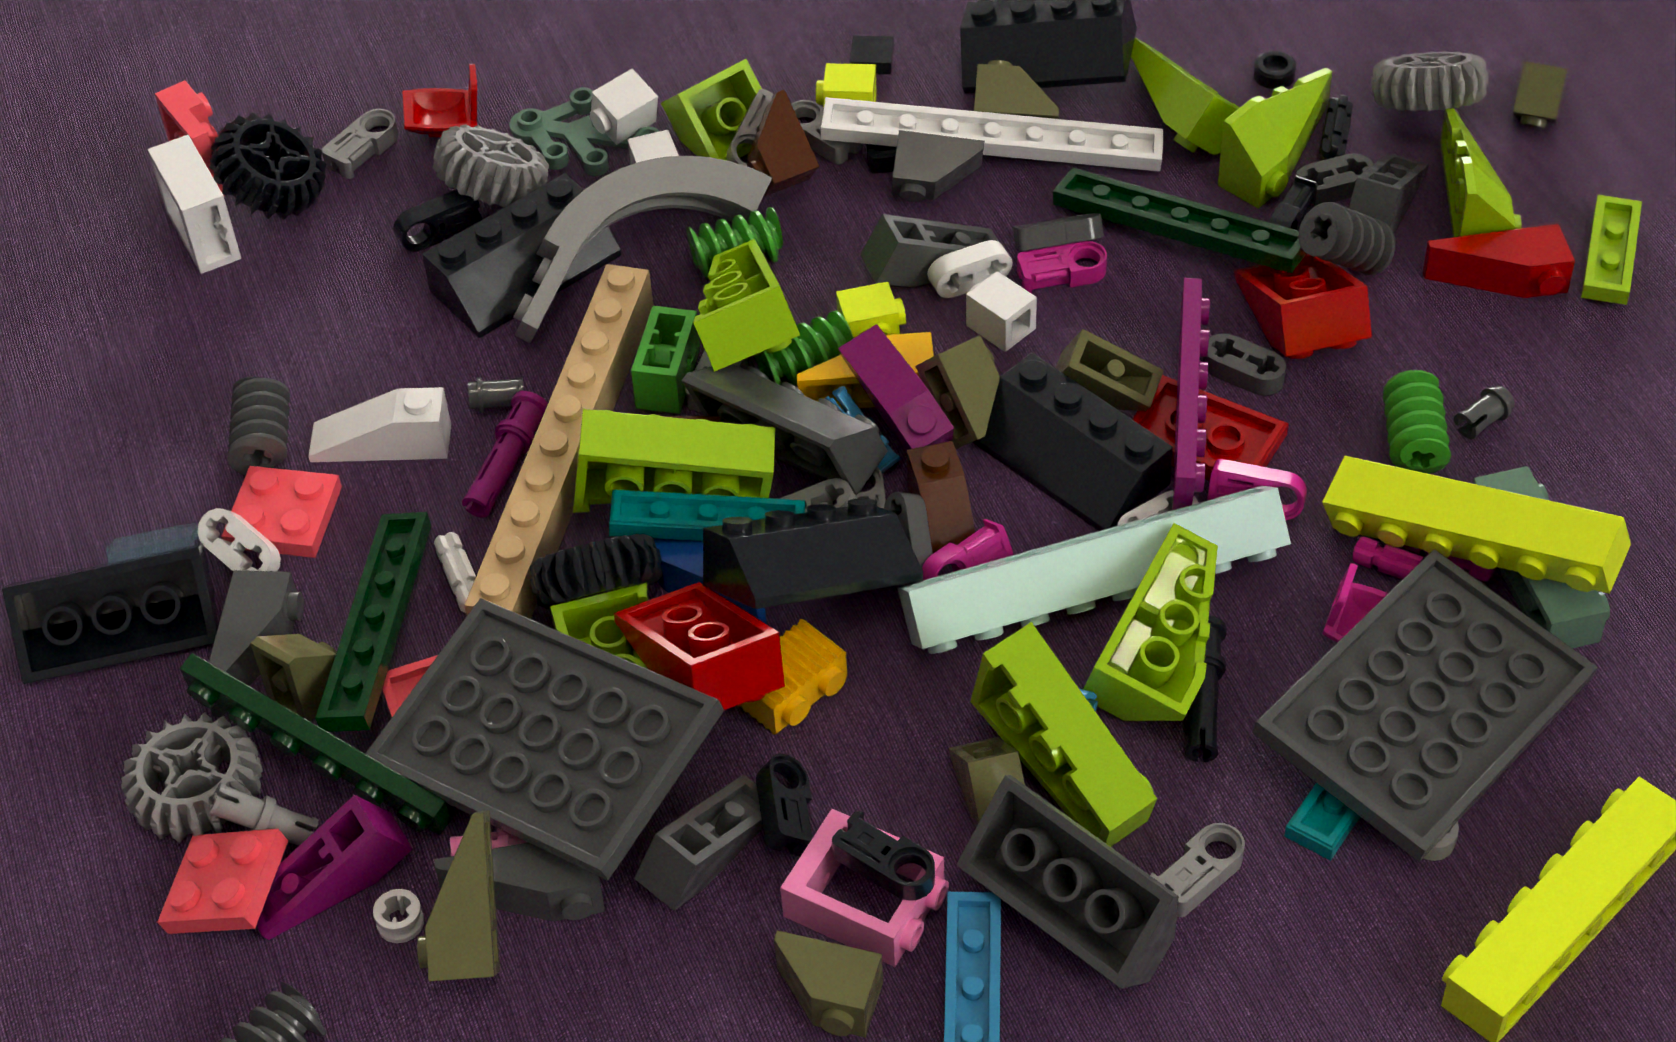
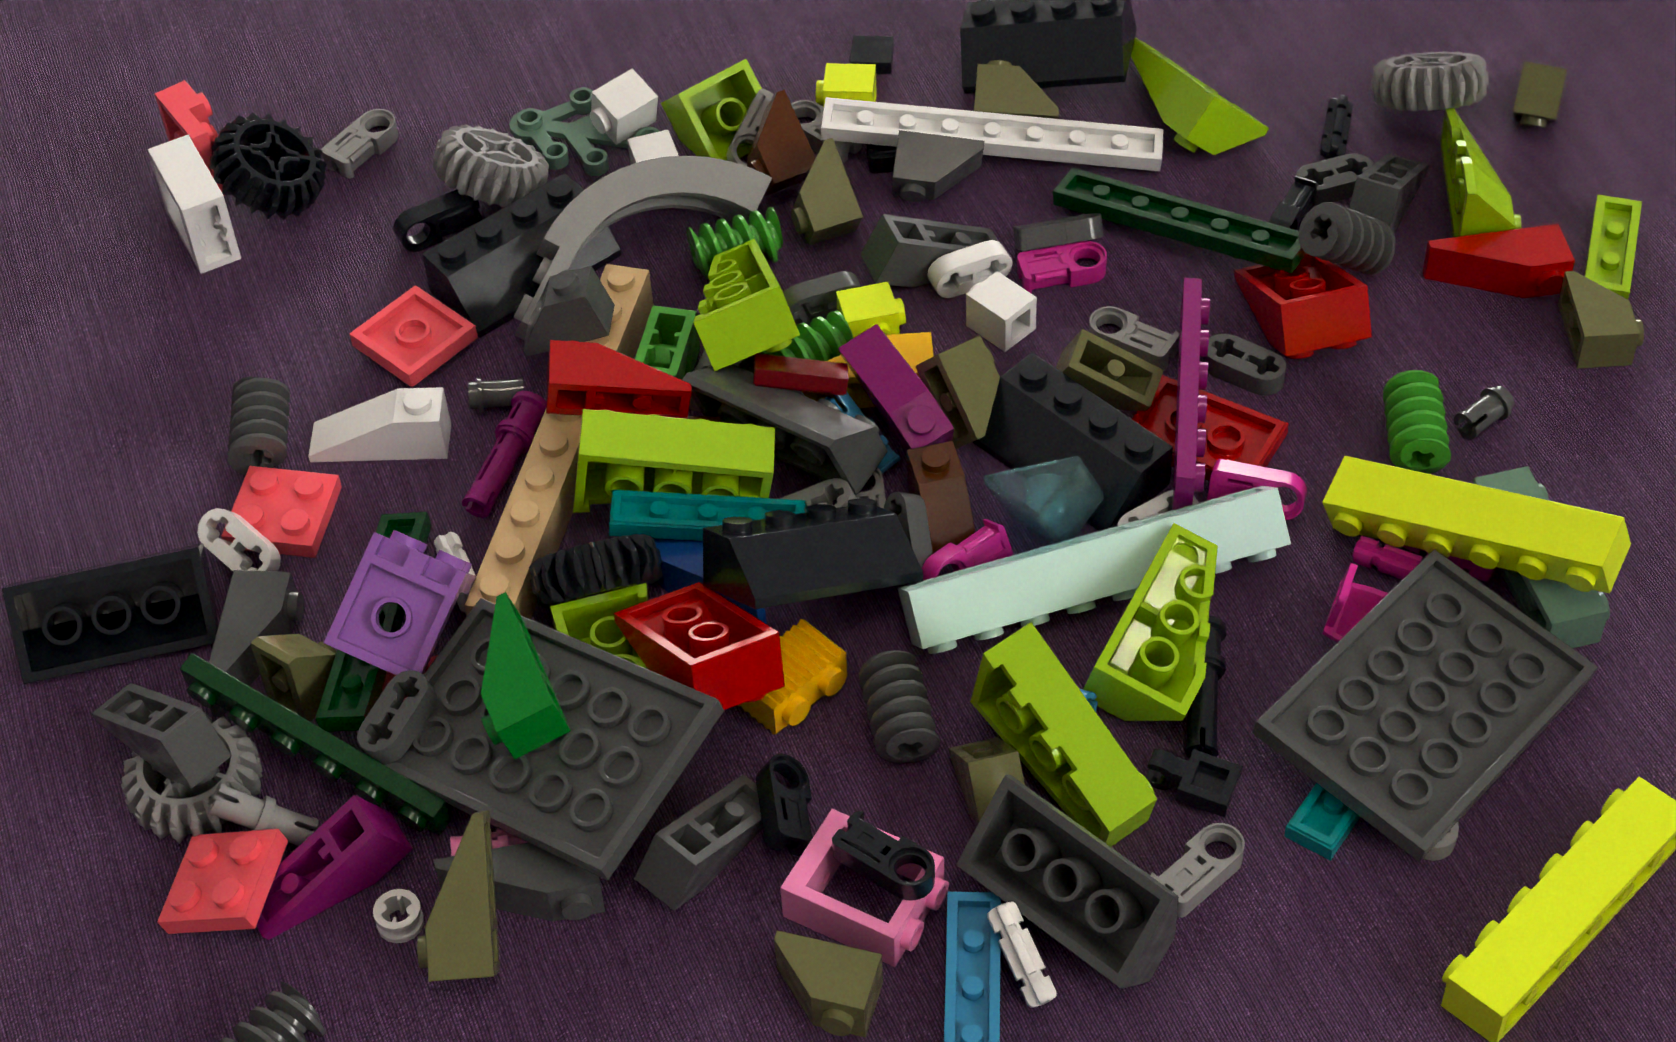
clear light blue piece [106,522,199,563] -> none
red piece [402,64,477,138] -> none
lime wedge [1218,68,1333,209] -> none
black tile [1253,51,1296,89] -> none
none -> dark grey slope [91,682,232,788]
none -> medium lavender bracket [324,530,476,675]
none -> coral plate [349,285,478,388]
none -> dark grey beam [357,670,437,765]
none -> green slope [481,592,571,759]
none -> dark grey slope [523,266,615,356]
none -> red slope [546,340,692,419]
none -> dark red tile [753,353,849,396]
none -> dark grey beam [783,271,862,326]
none -> olive slope [791,138,863,246]
none -> dark grey piece [859,650,940,764]
none -> clear light blue slope [984,456,1104,544]
none -> white axle [987,901,1057,1008]
none -> light grey piece [1089,306,1179,370]
none -> black plate [1146,749,1243,818]
none -> olive slope [1558,271,1644,368]

